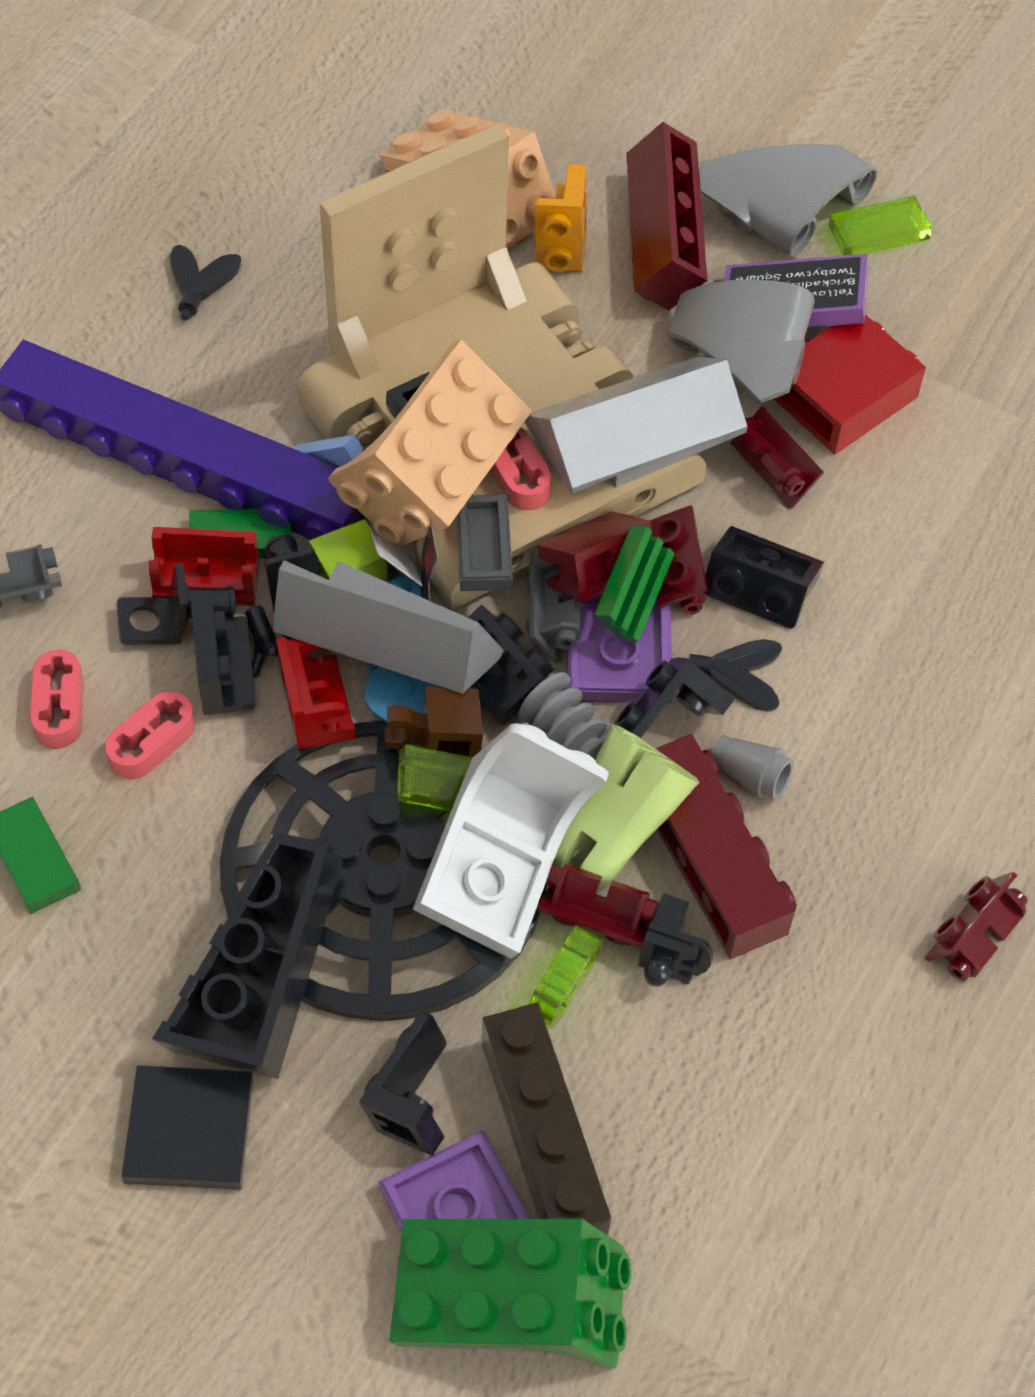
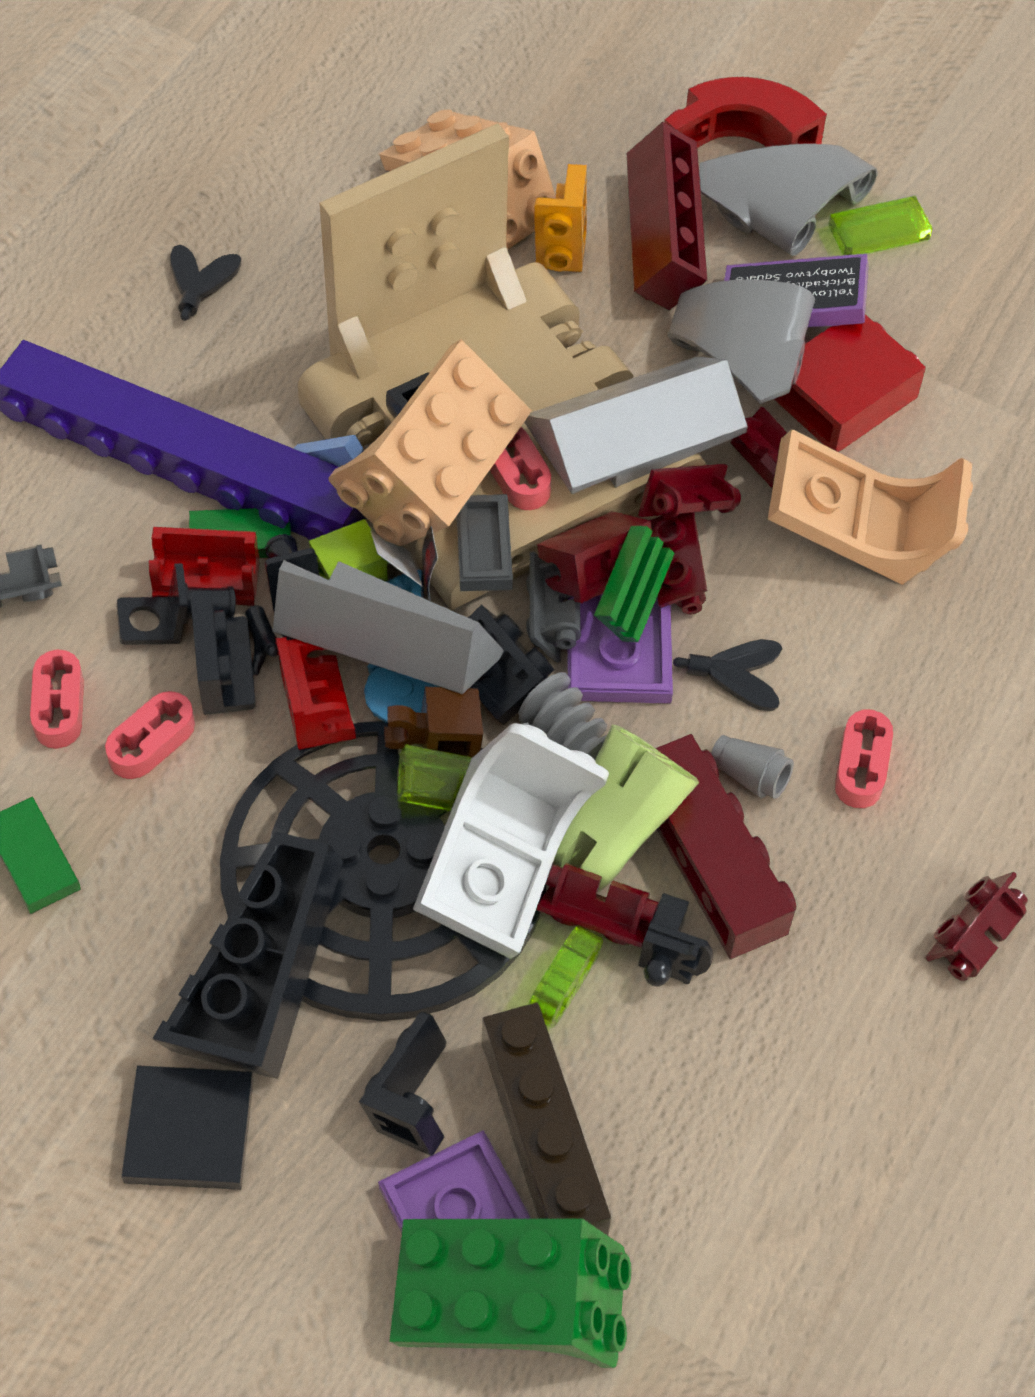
black bracket [614,658,735,738] -> none
black bracket [705,526,824,628] -> none
none -> dark red hinge [638,464,741,518]
none -> red arch [664,77,827,148]
none -> light nougat bracket [768,429,973,585]
none -> coral beam [835,709,893,808]

